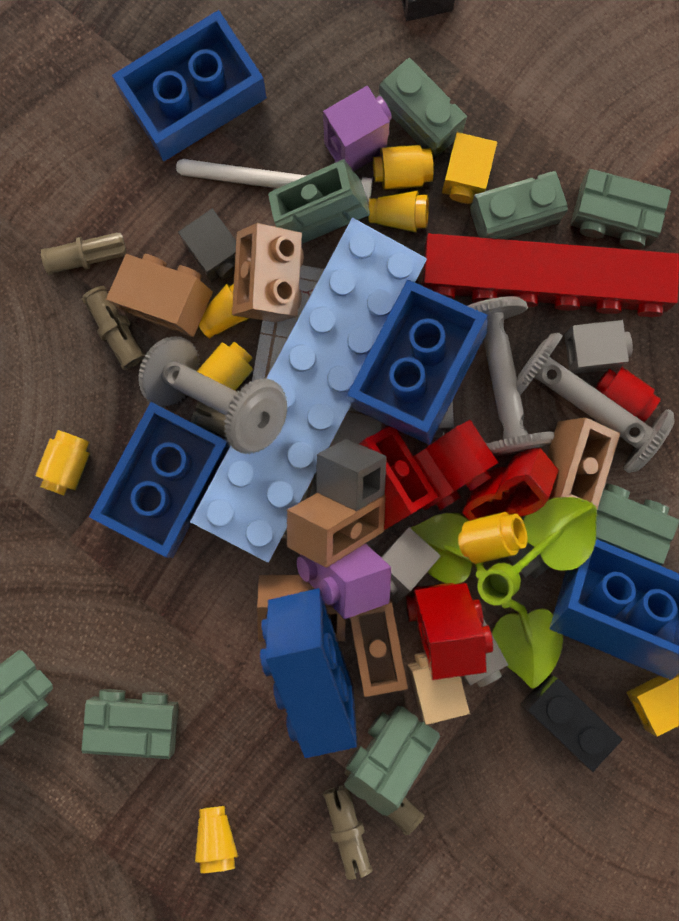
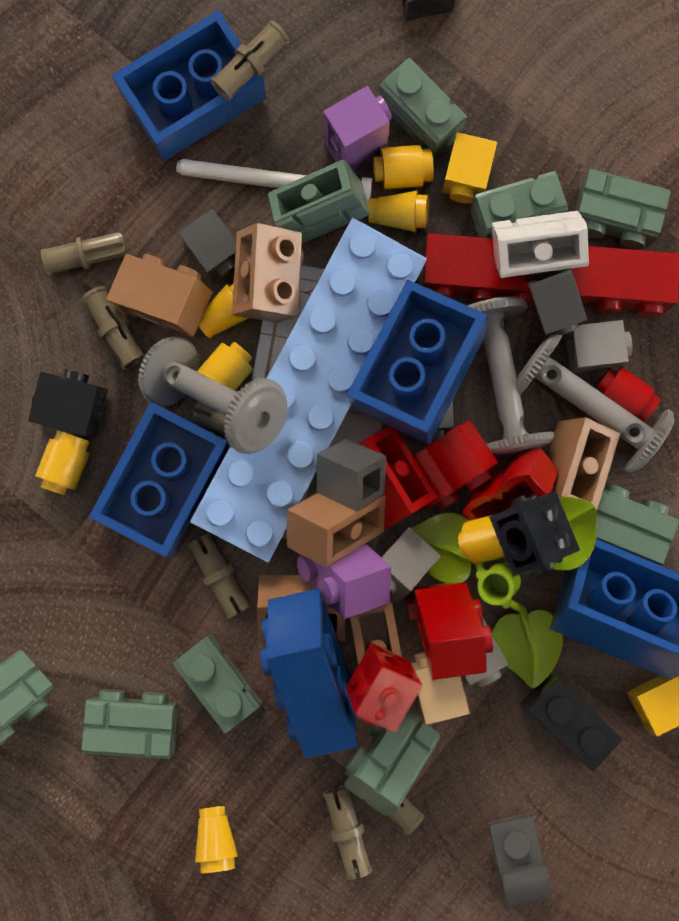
none -> black head [28,369,108,437]
none -> sand green brick [172,634,263,733]
none -> dark tan pin [187,532,251,620]
none -> dark tan pin [210,20,290,101]
none -> red head [346,642,423,733]
none -> dark grey brick [487,813,551,909]
none -> black head [489,490,580,577]
none -> white brick [492,211,589,278]
none -> dark grey brick [525,269,588,335]

